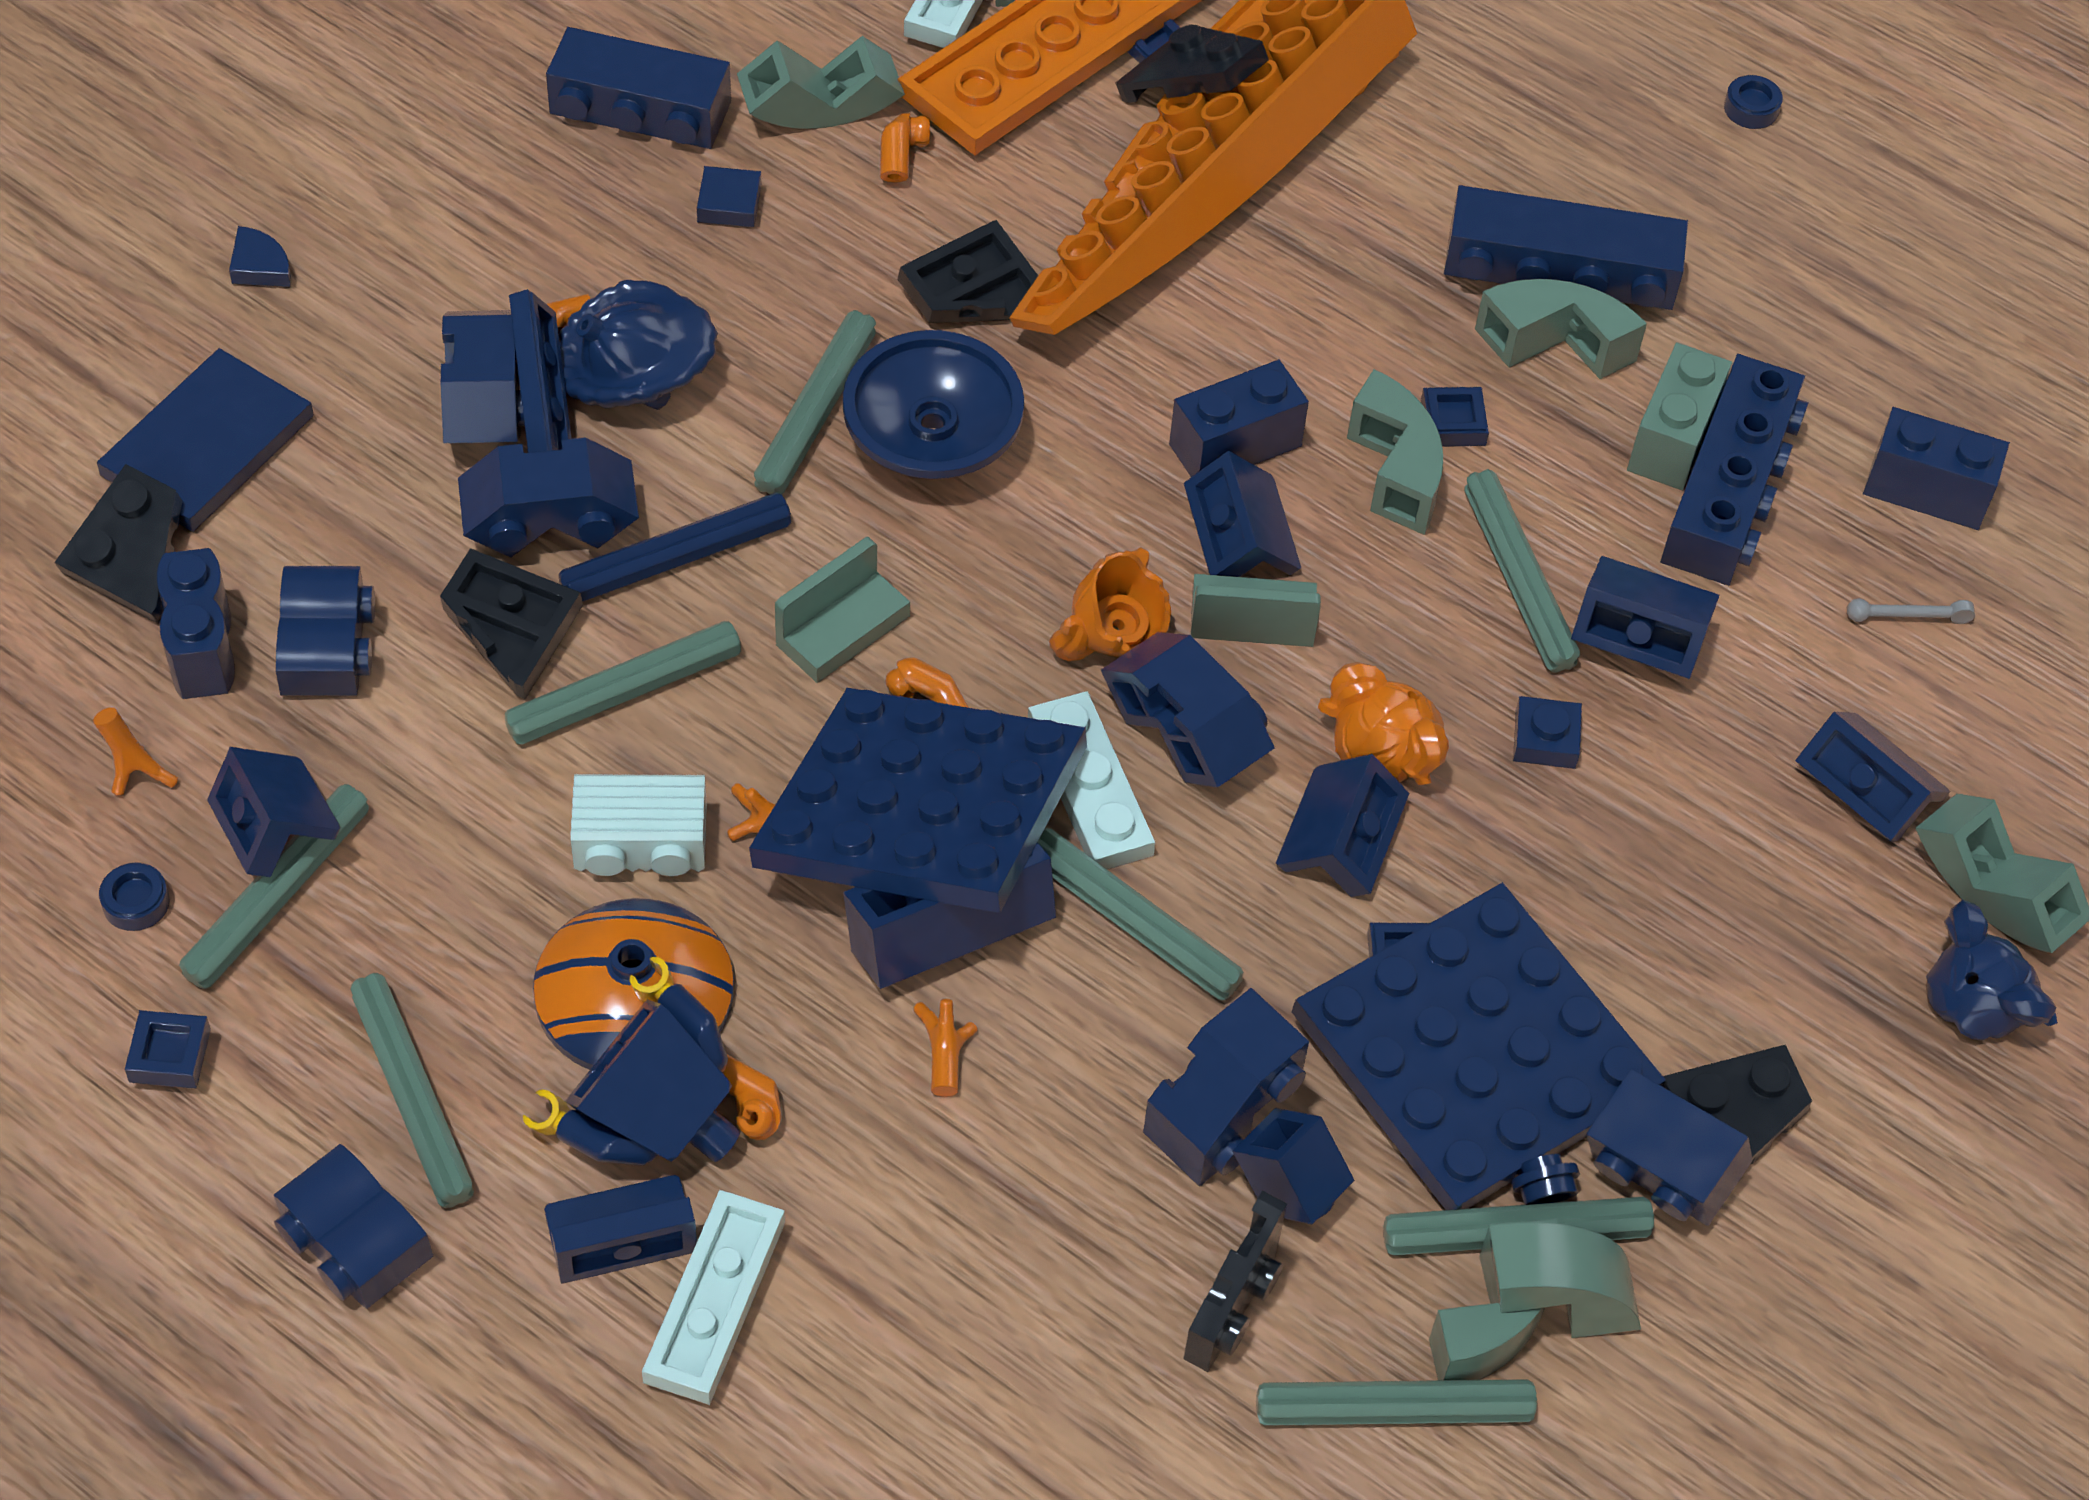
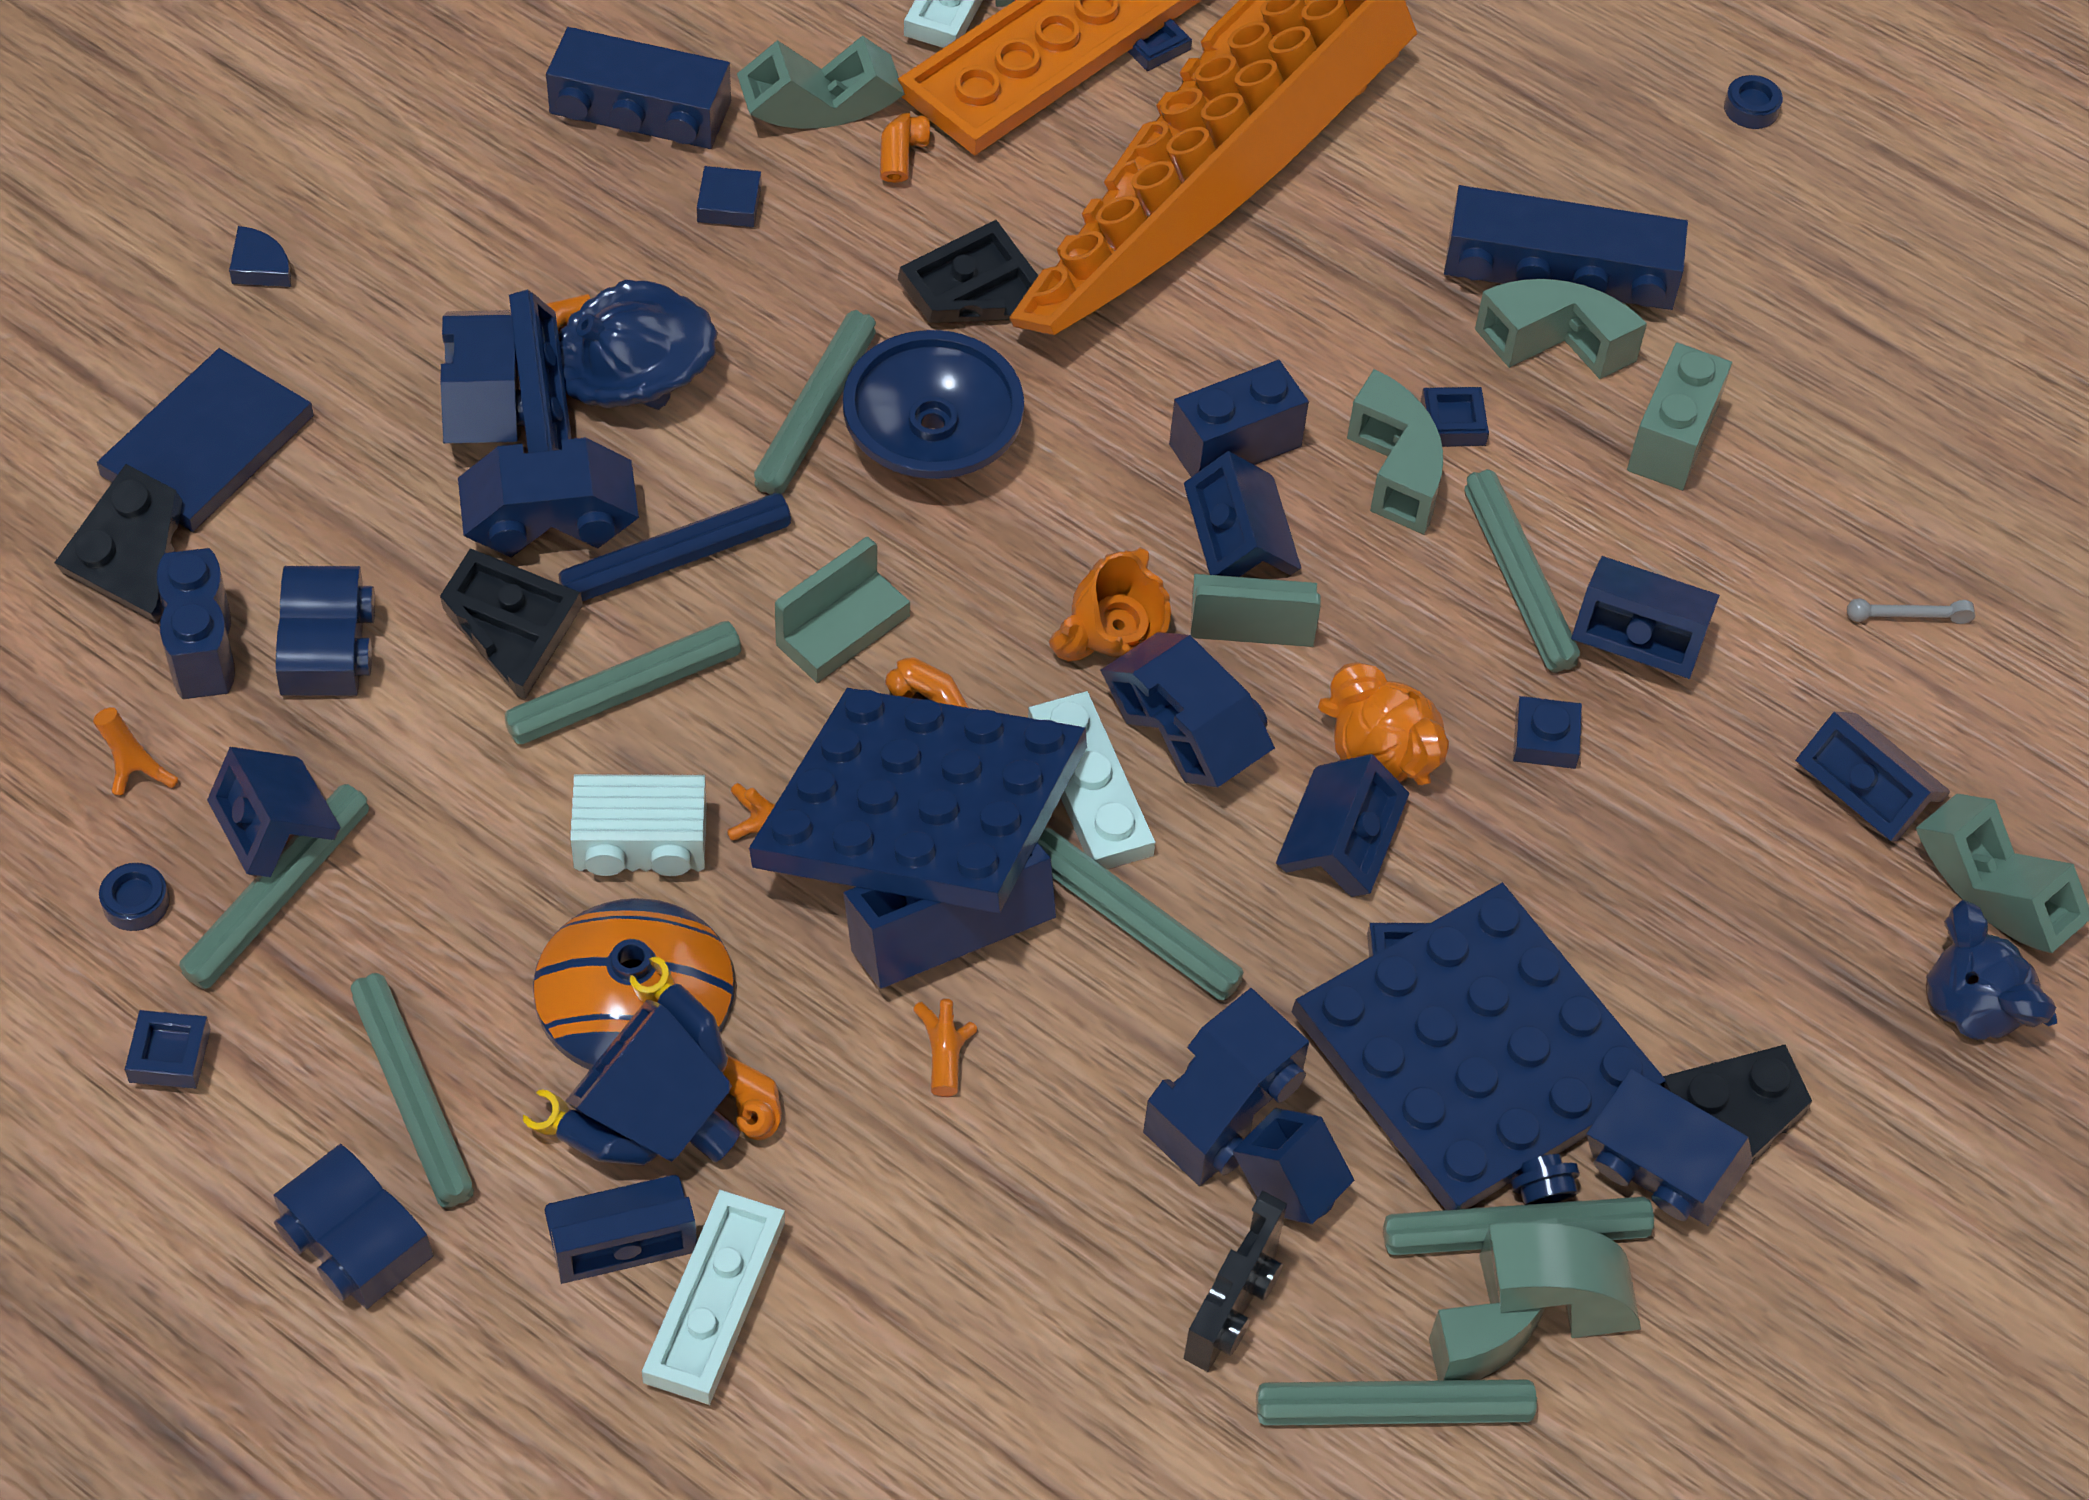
black wing [1115,24,1269,103] -> none
dark blue brick [1660,353,1809,586] -> none
dark blue brick [1863,407,2010,531] -> none

